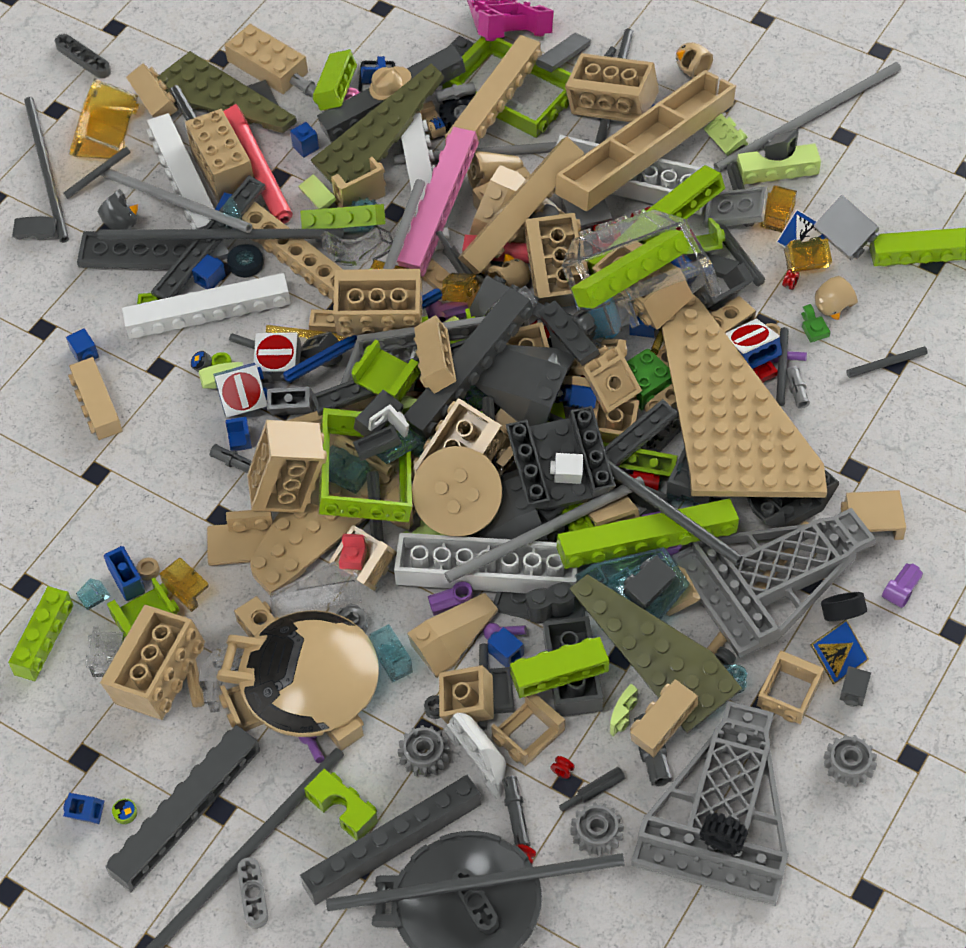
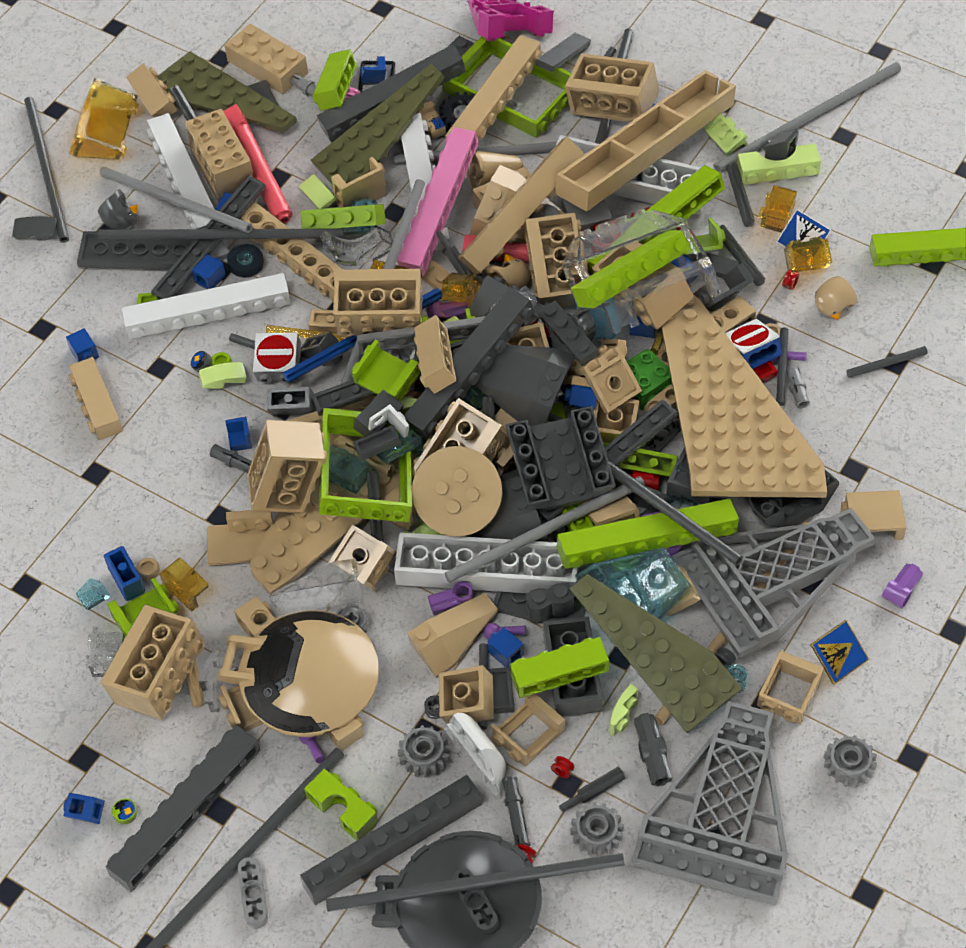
lime brick [8,586,74,682] -> none
dark grey beam [55,34,111,79] -> none
dark grey bar [63,147,131,199] -> none
piece [213,363,267,418] -> none
clear light blue slope [223,197,242,220] -> none
blue brick [290,122,319,158] -> none
coral bracket [339,534,367,570] -> none
tan piece [369,66,411,100] -> none
clear light blue brick [369,624,413,683] -> none
light grey pin [435,82,476,102] -> none
white brick [550,453,583,484] -> none
dark grey brick [623,555,676,610] -> none
tan brick [630,679,698,757] -> none
tan piece [676,42,713,78] -> none
black tyre [699,813,748,854] -> none
light grey tile [703,186,768,228] -> none
bright green plate [801,304,831,343] -> none
brick [814,195,879,261] -> none
black tyre [821,592,867,621] -> none
dark grey brick [839,666,871,706] -> none

